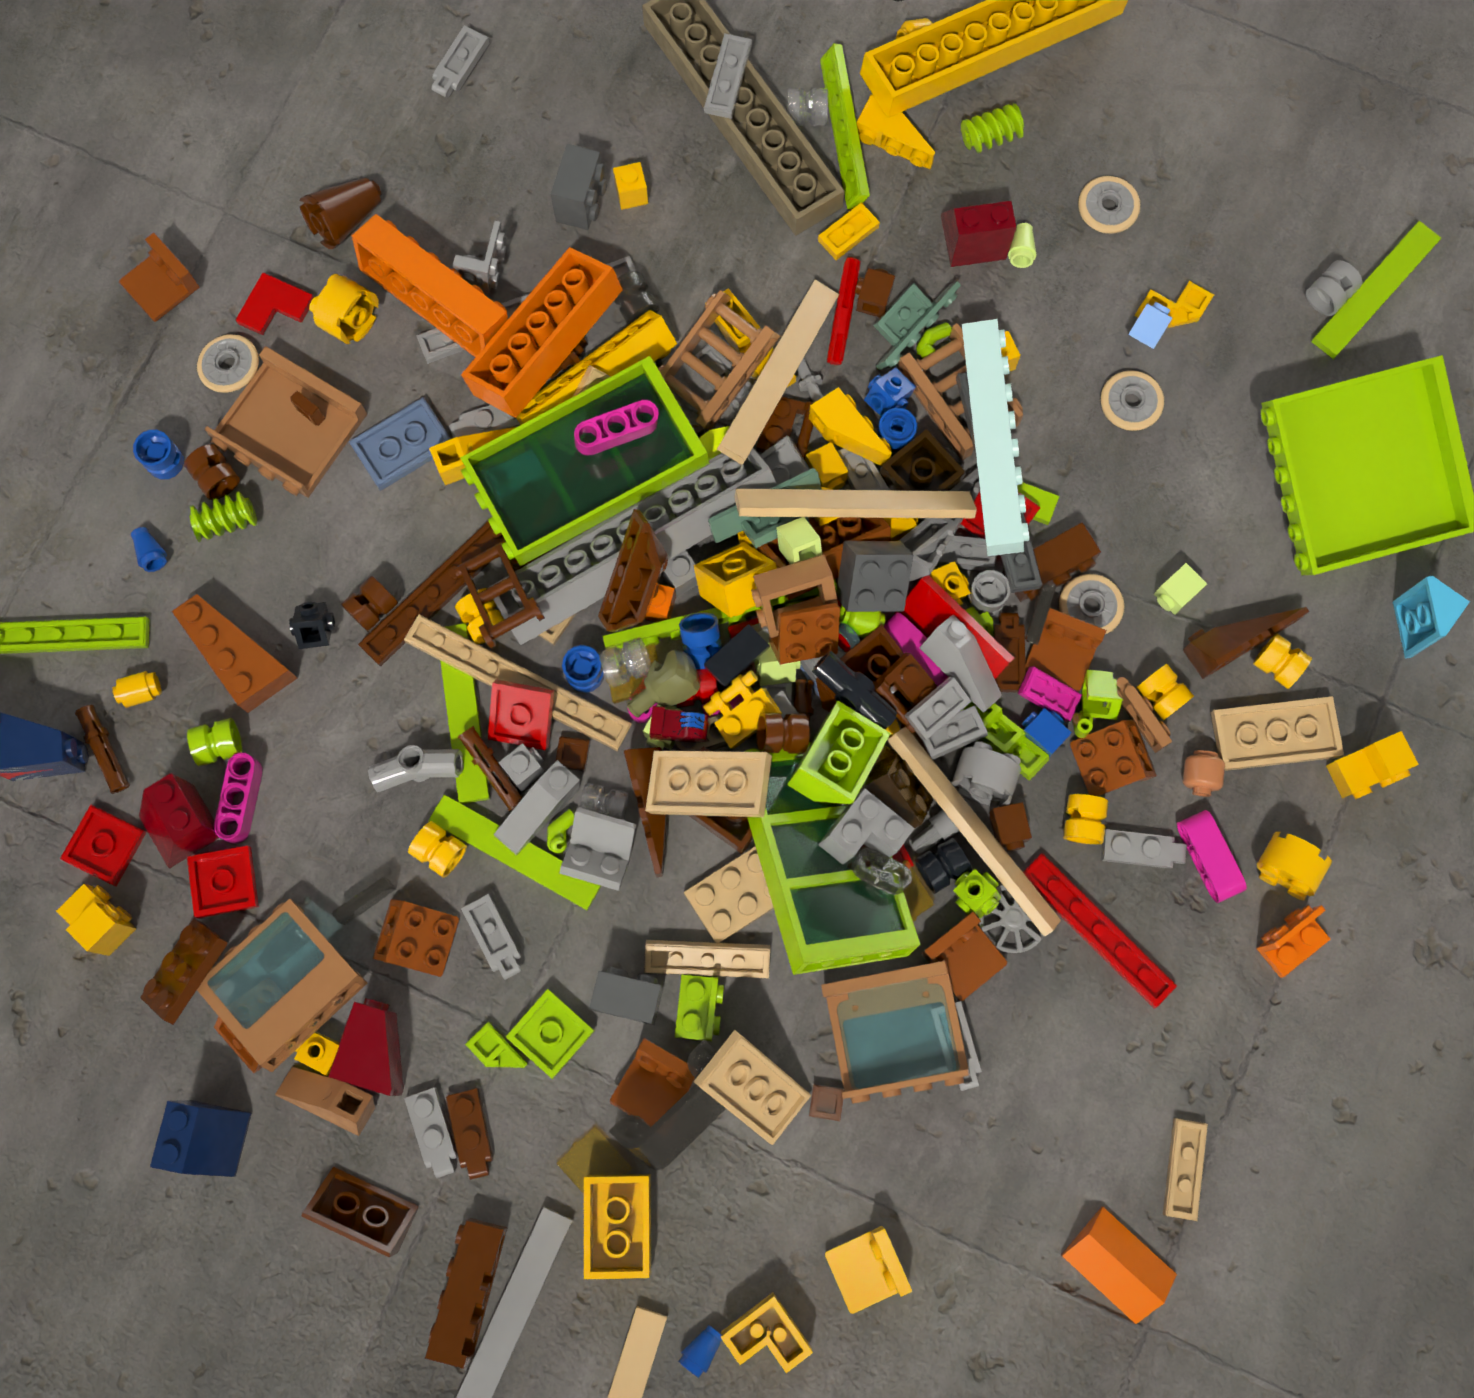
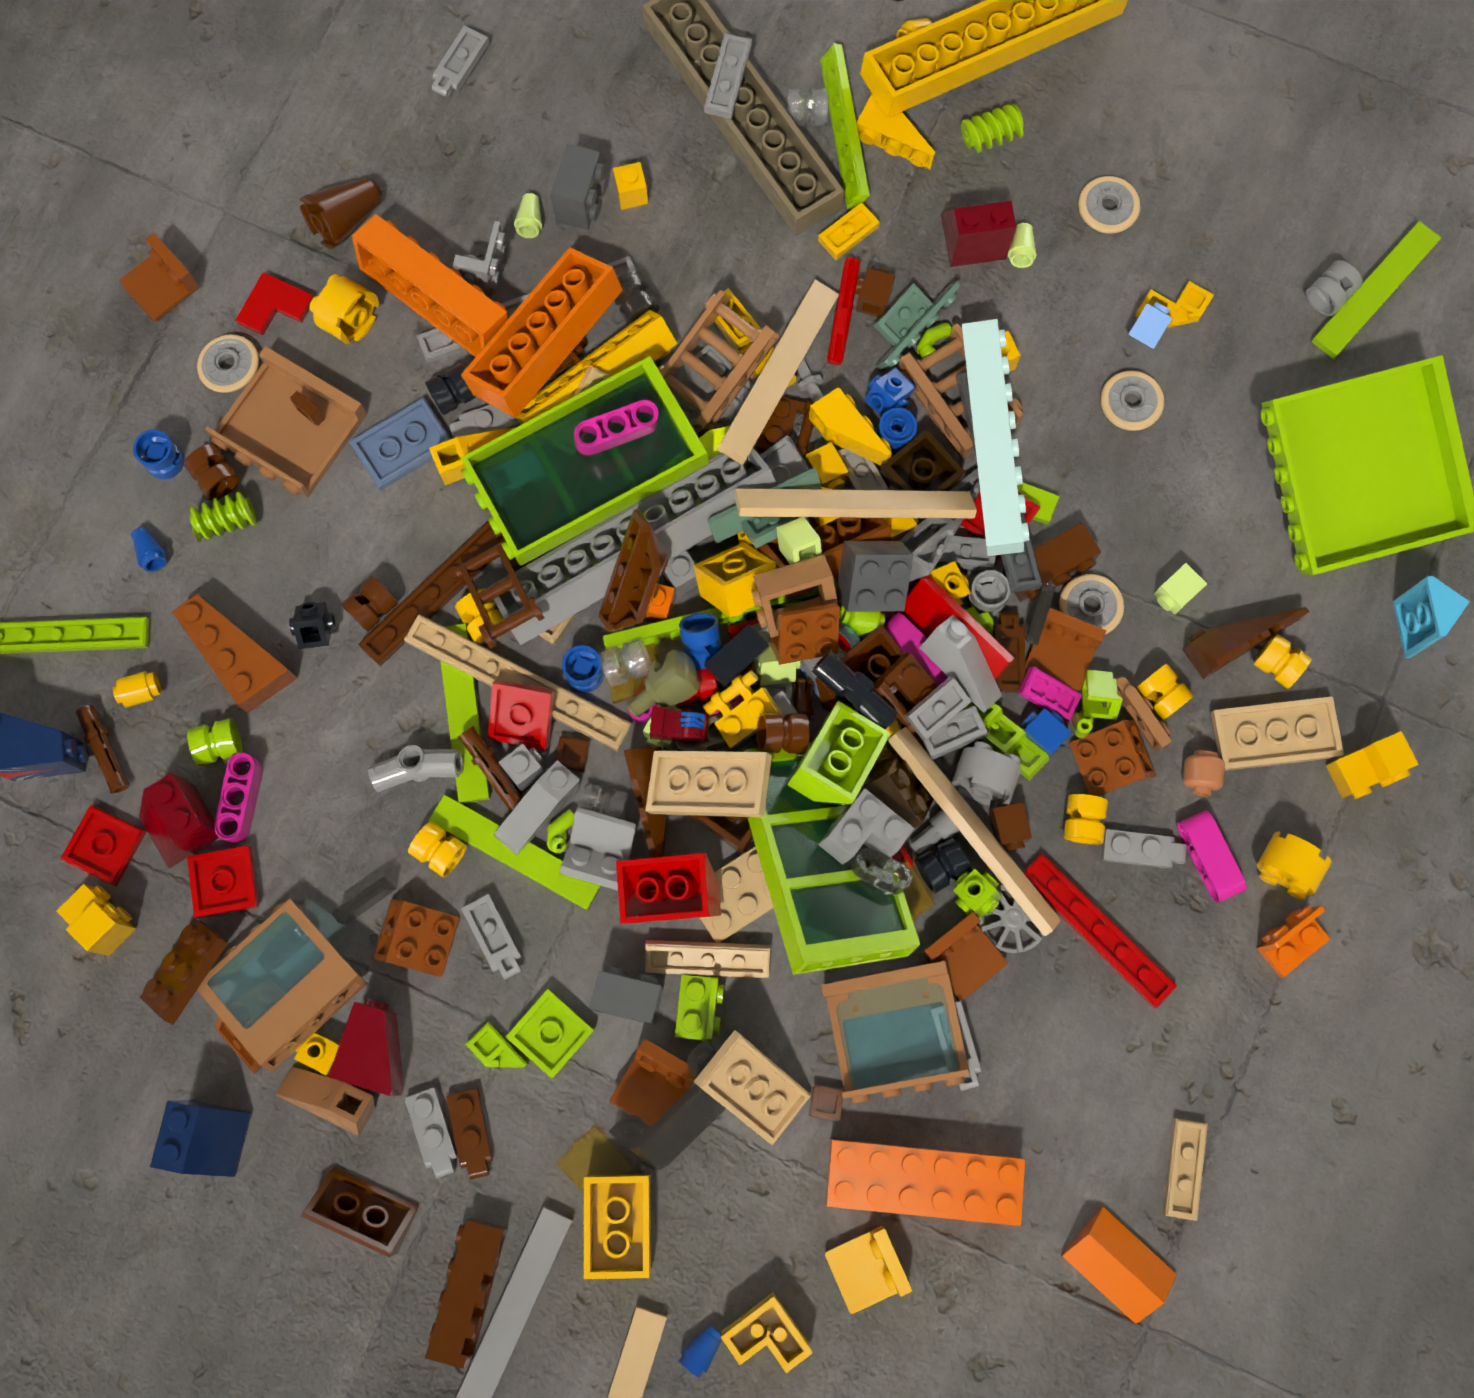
none -> black wheel [425,363,477,416]
none -> yellowish green cone [514,193,542,238]
none -> red slope [616,853,721,924]
none -> orange brick [825,1139,1025,1226]

